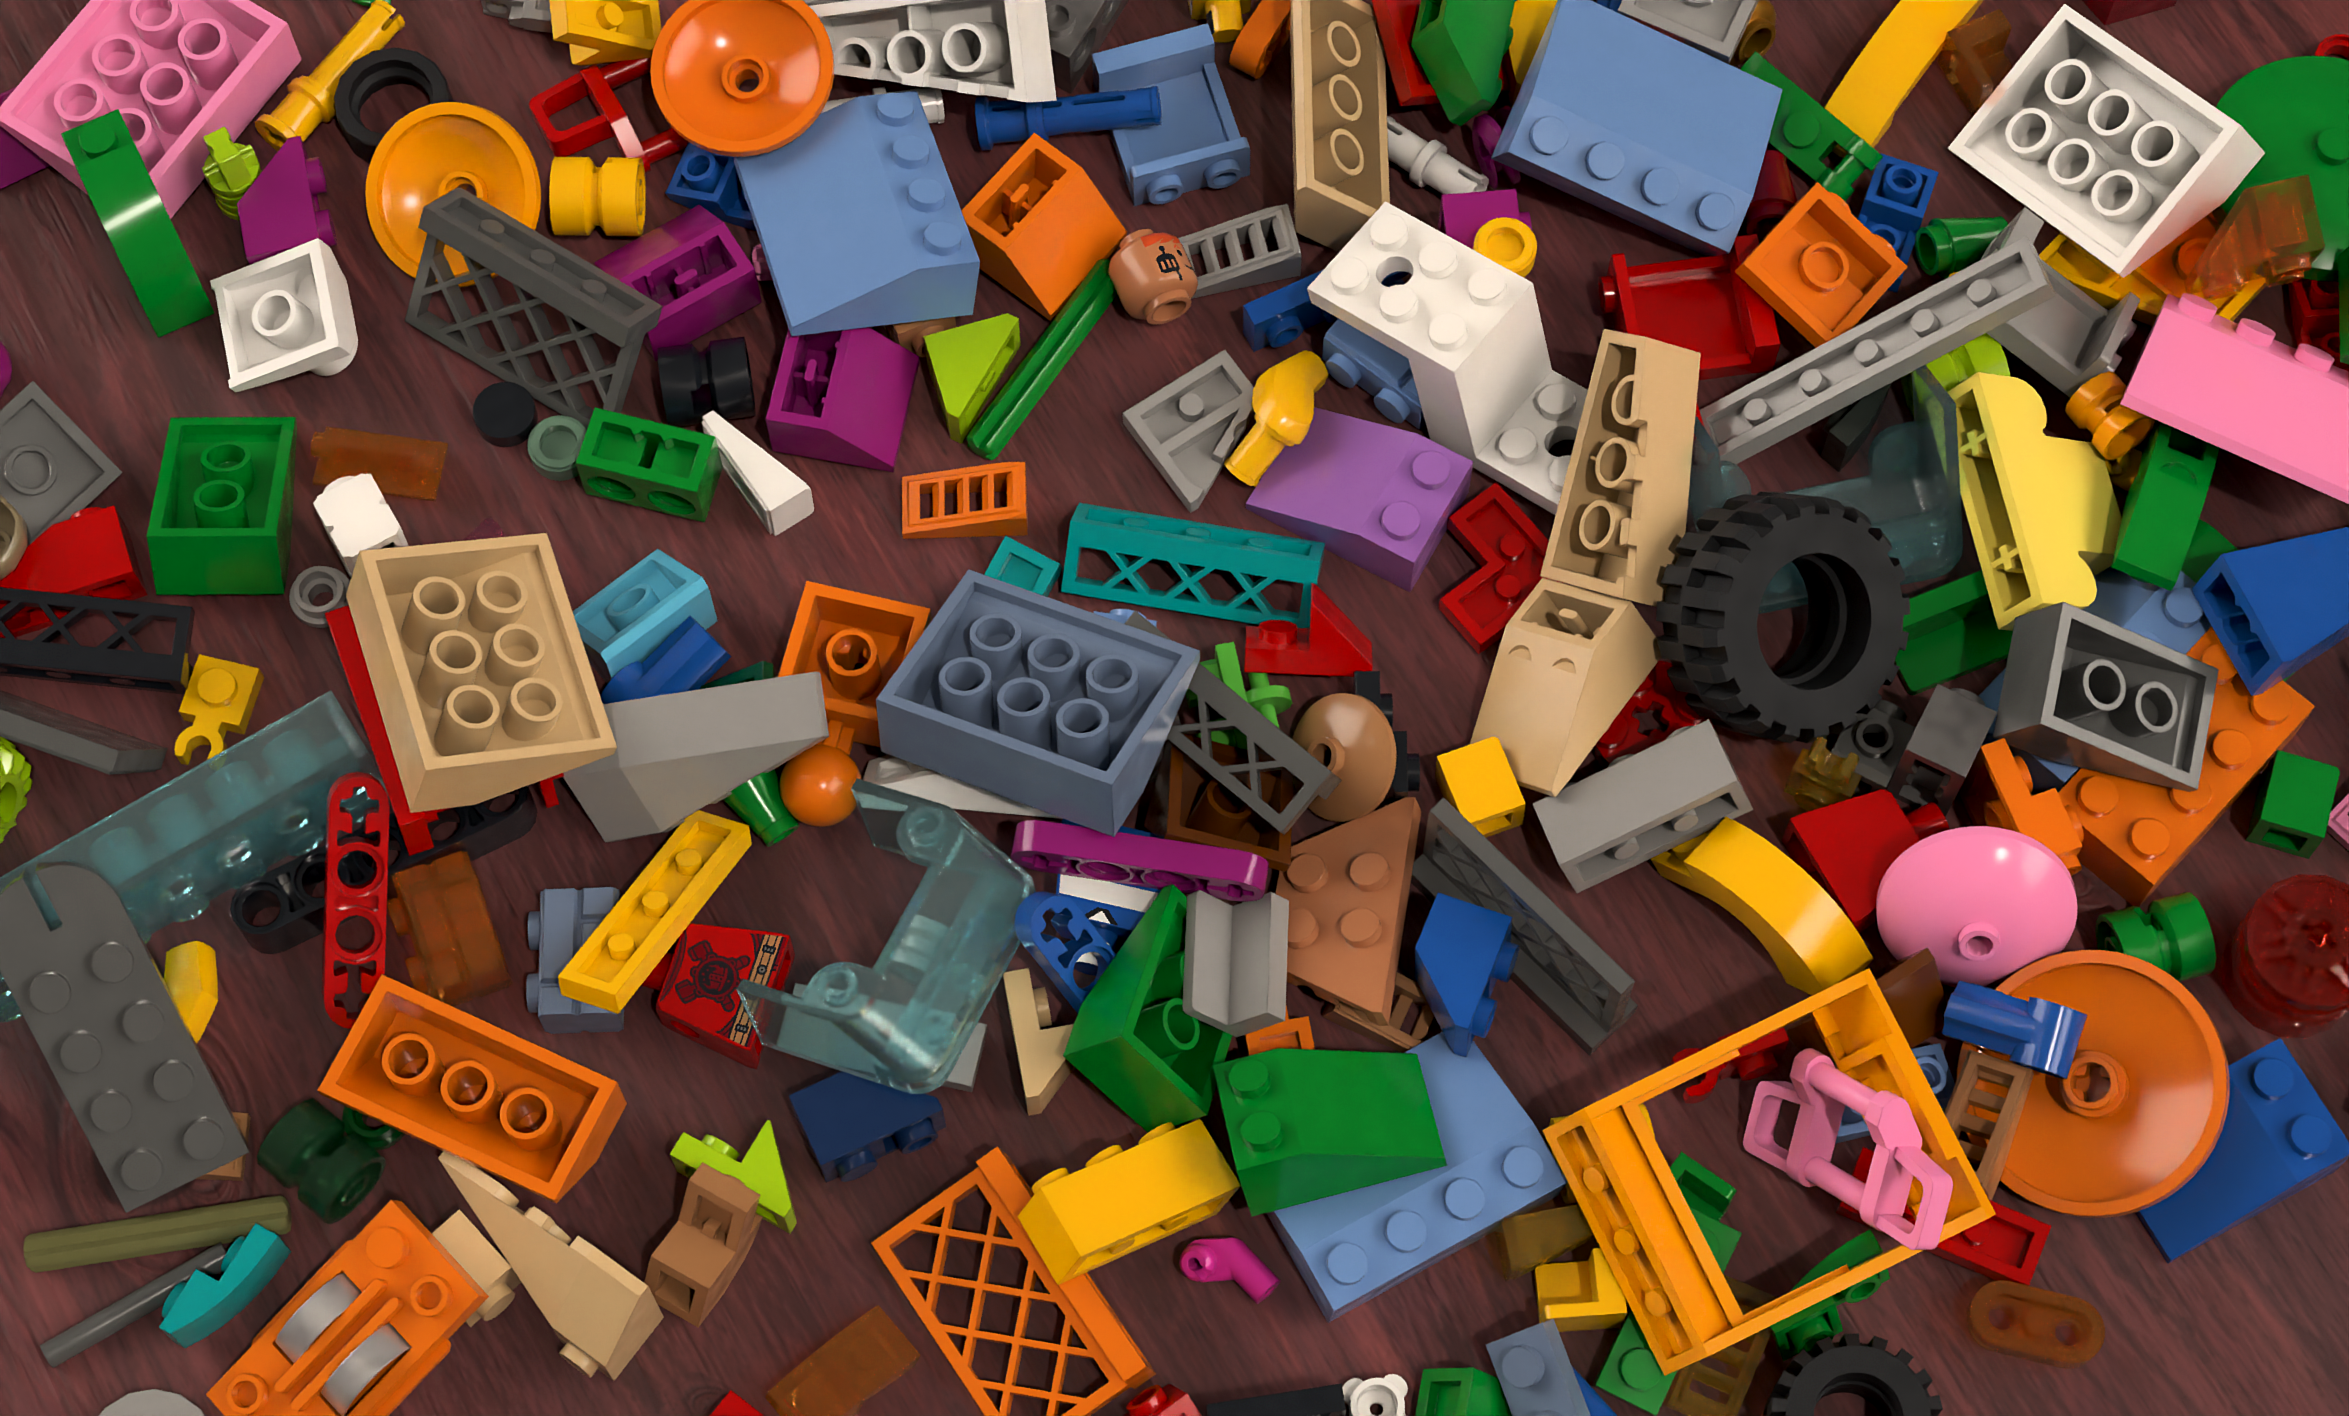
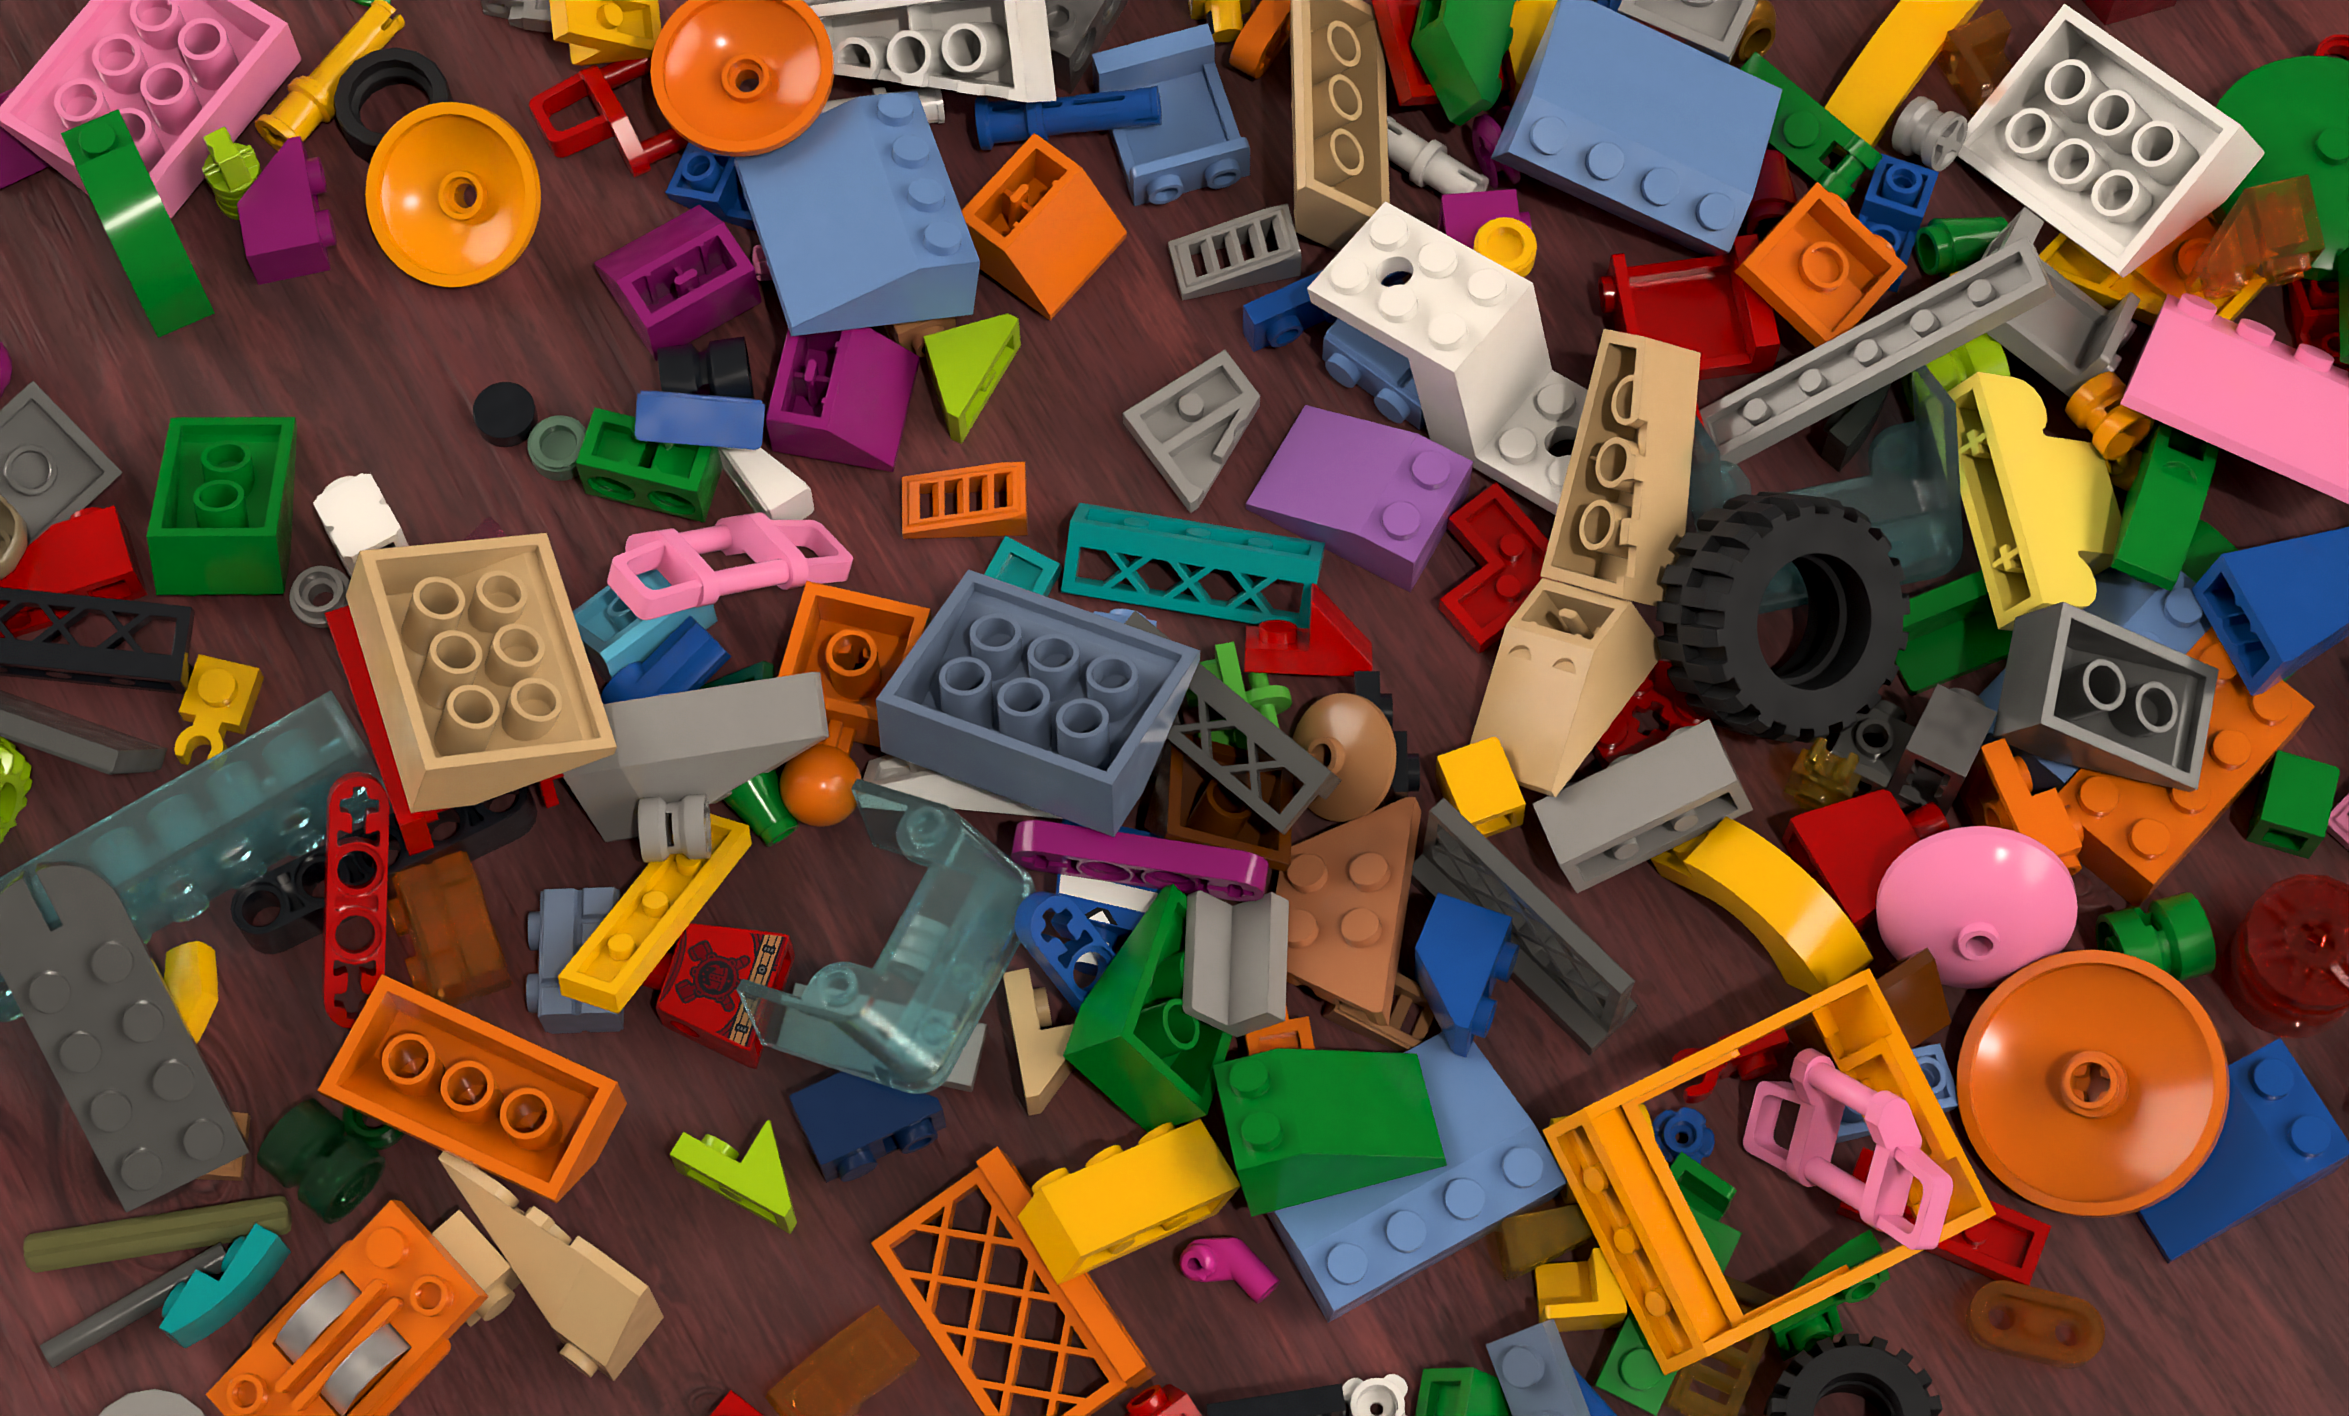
white slope [210,238,358,392] -> none
clear orange hinge [311,426,449,502] -> none
dark grey fence [405,187,663,429] -> none
yellow wheel [549,157,646,236] -> none
medium nougat brick [644,1162,763,1328] -> none
green axle [967,259,1117,461] -> none
nougat head [1108,229,1198,325] -> none
yellow arm [1224,350,1328,487] -> none
blue piece [1942,980,2087,1079] -> none
medium nougat slope [1944,1049,2034,1201] -> none
none -> bright pink bar [607,512,853,620]
none -> blue slope [635,390,765,450]
none -> light grey wheel [638,794,712,863]
none -> blue plate [1652,1107,1715,1168]
none -> light grey wheel [1892,96,1968,171]

